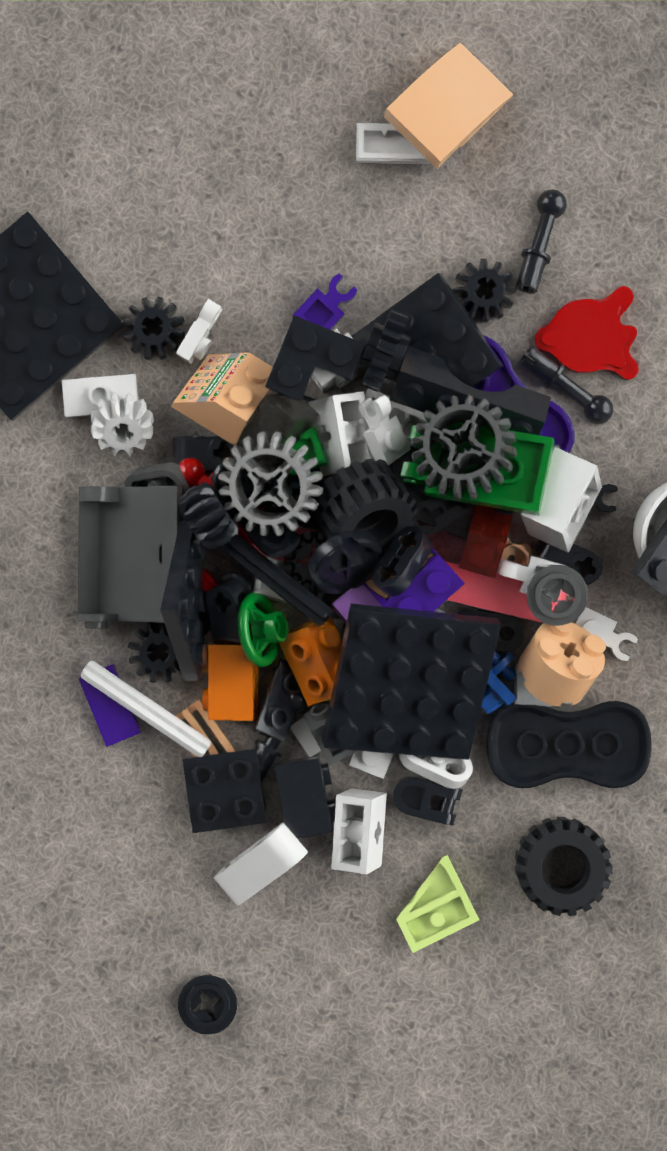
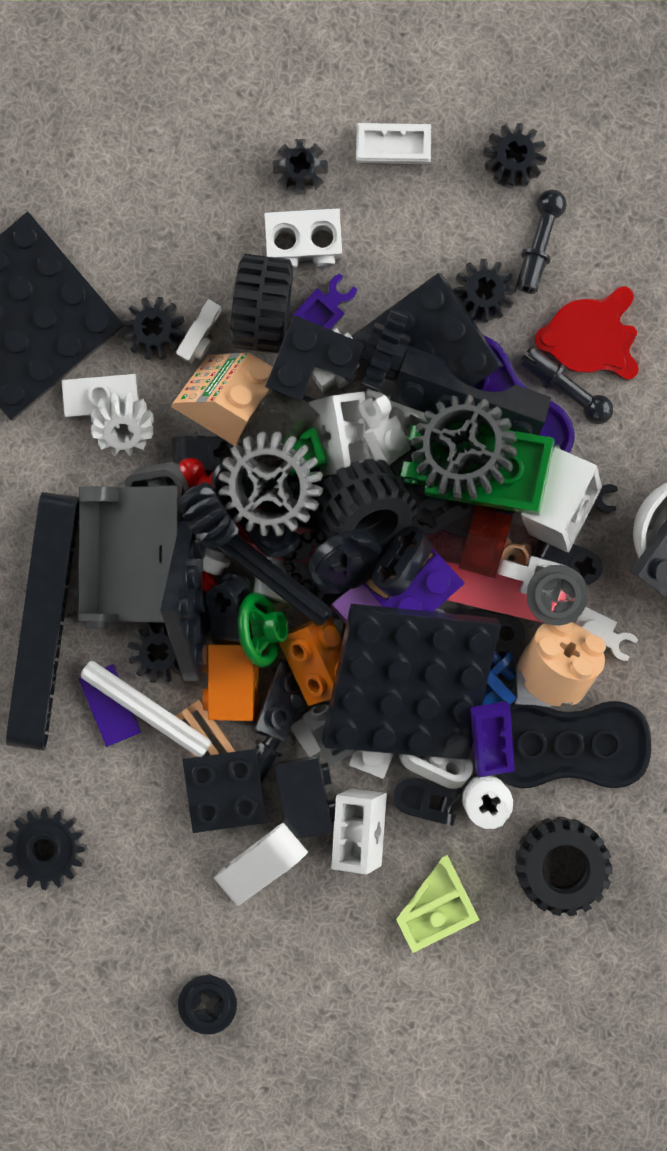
light nougat slope [384,43,513,169] -> none
none -> black gear [3,806,87,890]
none -> black beam [6,492,79,751]
none -> white plate [202,547,230,575]
none -> black tyre [230,254,293,354]
none -> white brick [265,208,342,268]
none -> black piece [273,139,328,195]
none -> white piece [462,775,513,829]
none -> dark purple plate [470,701,515,778]
none -> black gear [483,123,547,188]

